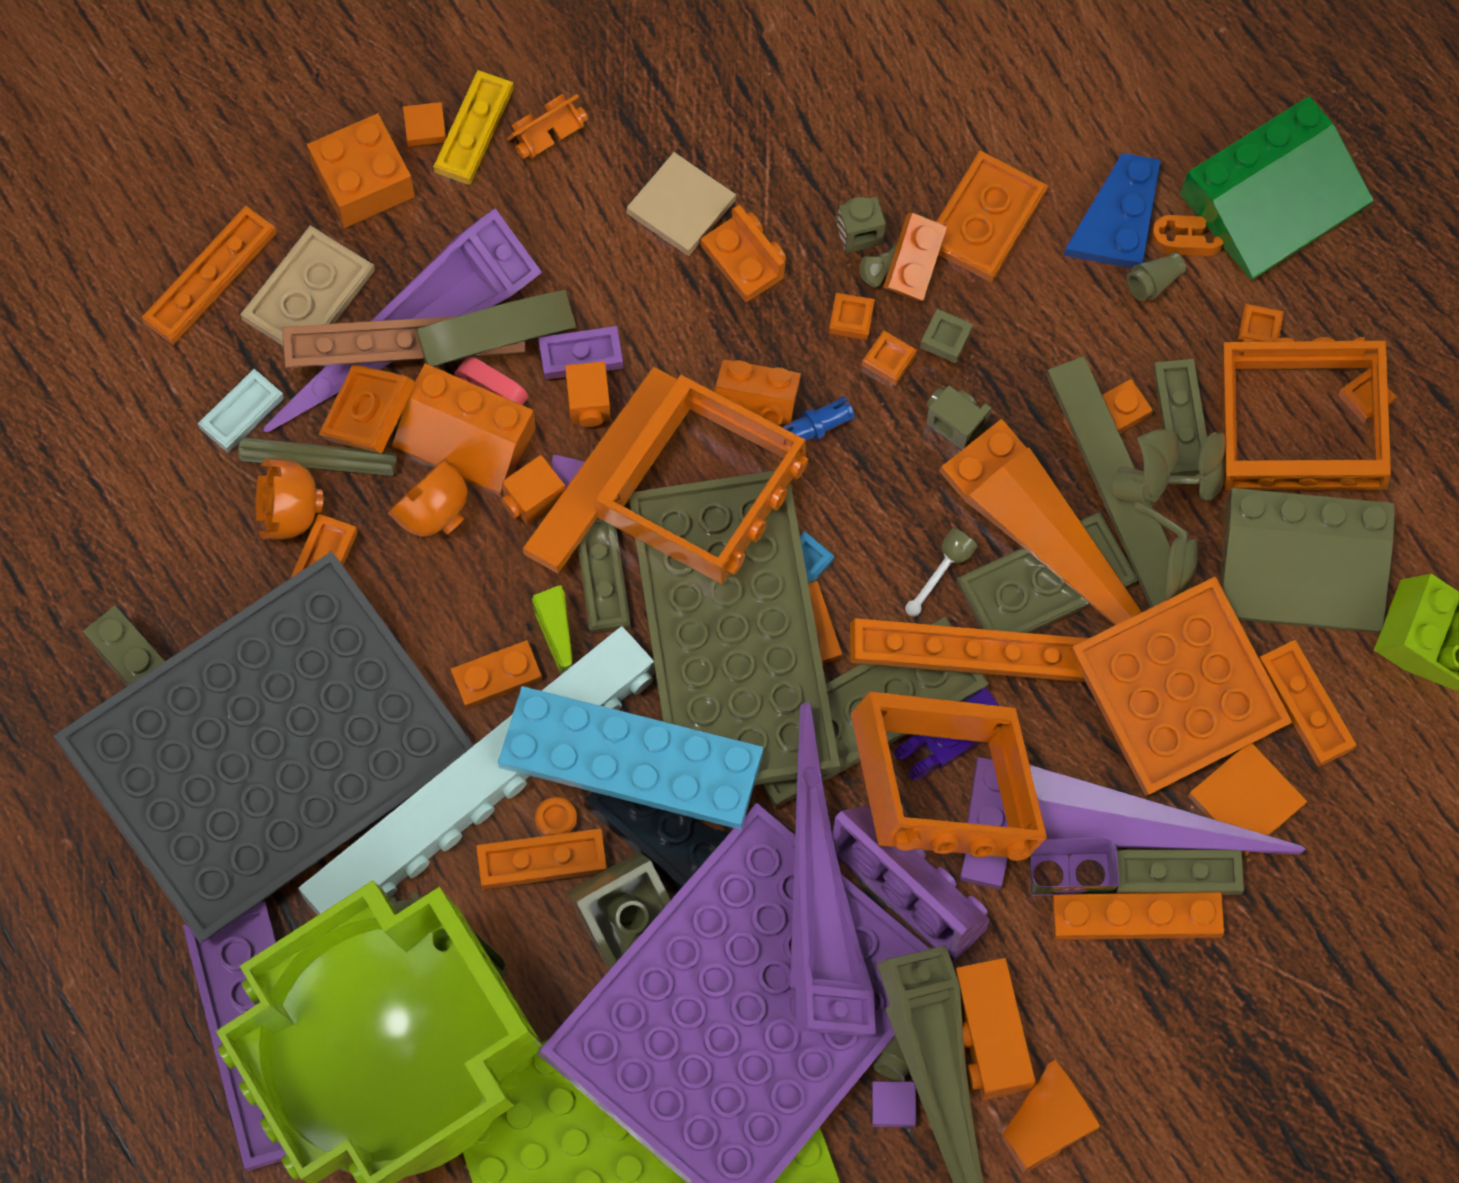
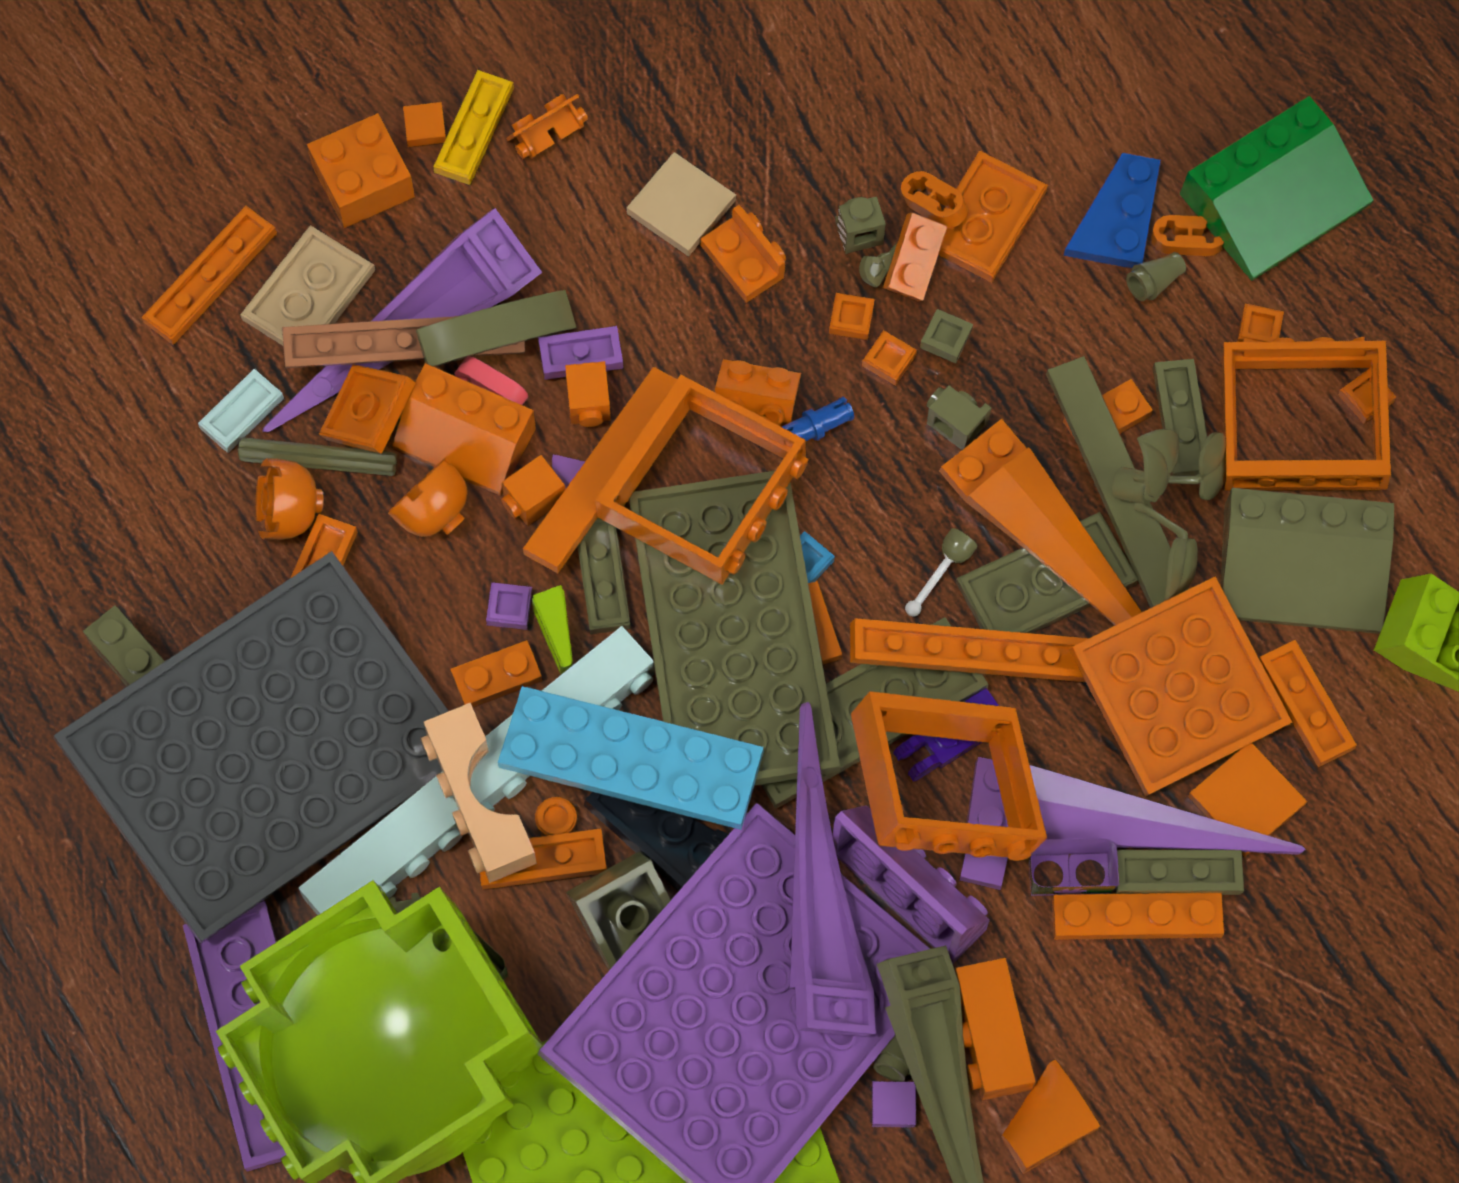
none -> light nougat arch [420,703,537,883]
none -> medium lavender tile [486,583,533,630]
none -> orange beam [901,171,968,228]

